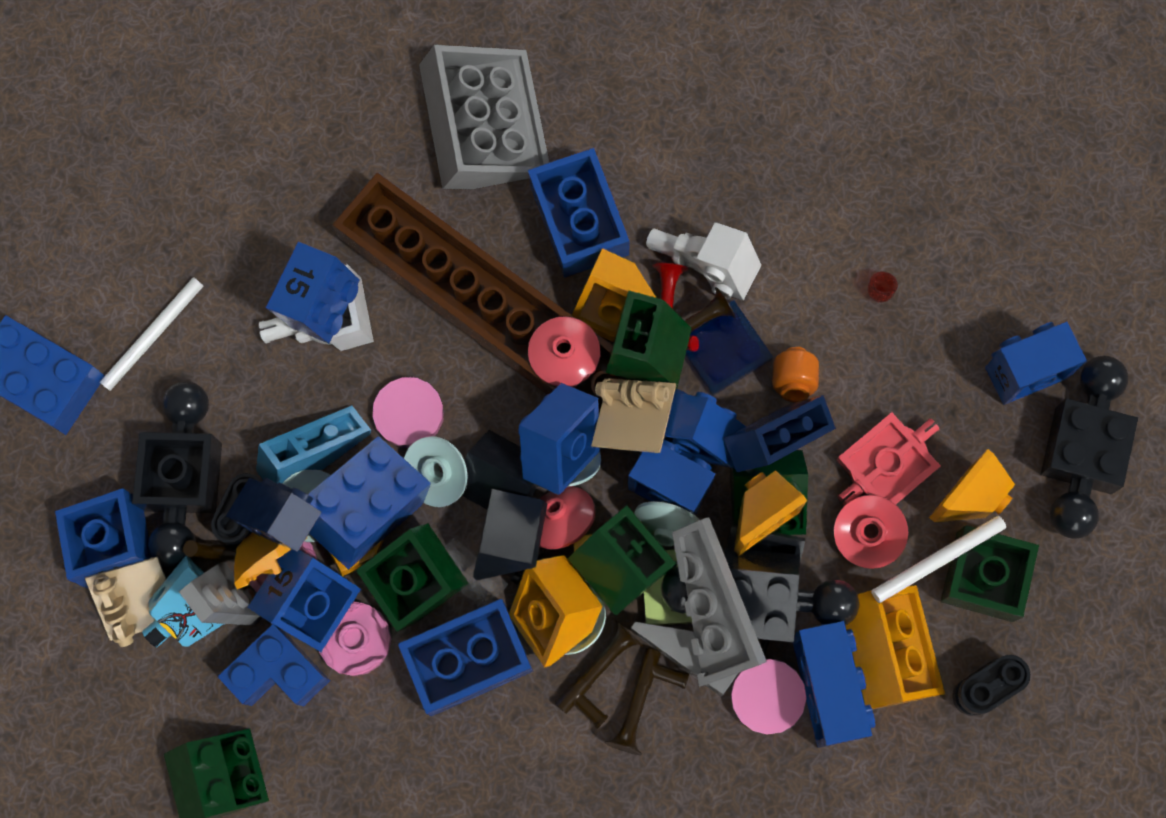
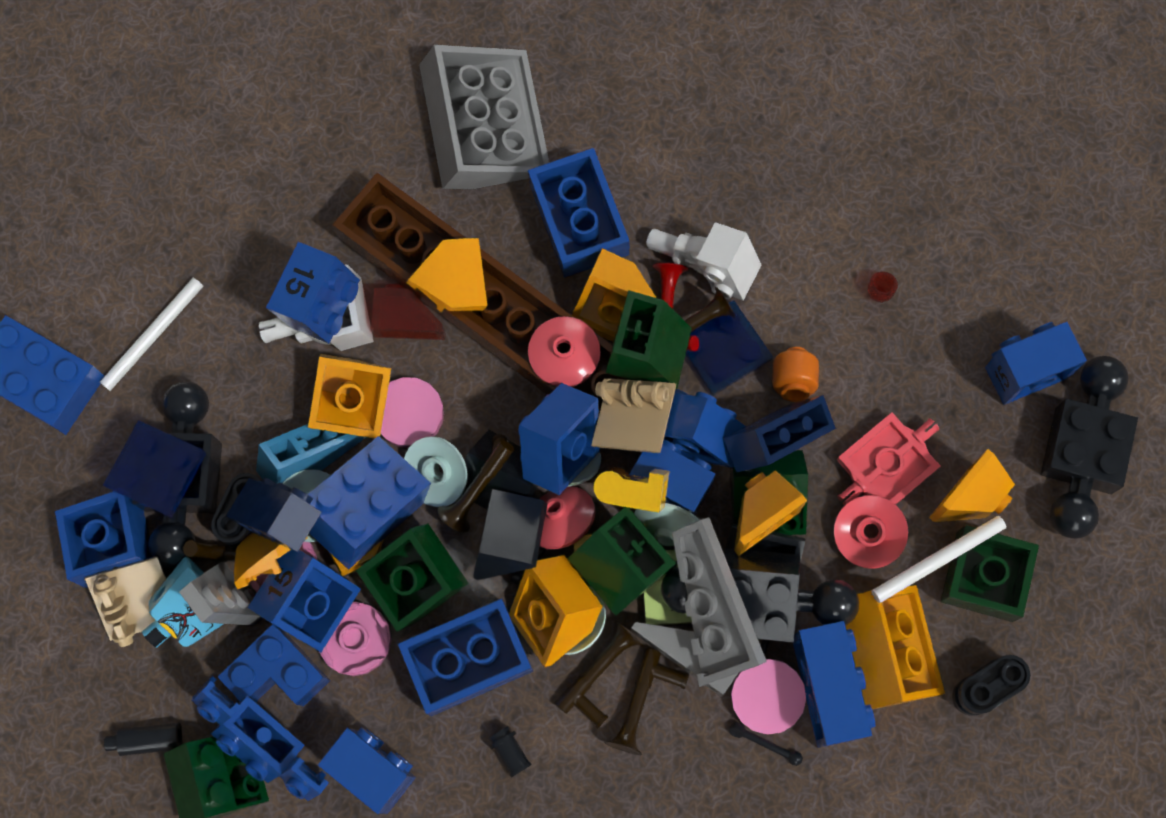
none -> clear blue plate [103,420,206,519]
none -> black cylinder [104,722,182,756]
none -> blue bracket [191,676,329,801]
none -> light orange slope [308,354,391,438]
none -> blue brick [318,727,416,814]
none -> clear red slope [371,284,446,340]
none -> light orange slope [406,238,487,312]
none -> dark brown piece [437,434,514,533]
none -> black pin [489,726,532,778]
none -> yellow leg [594,467,670,513]
none -> black hinge [729,722,803,766]

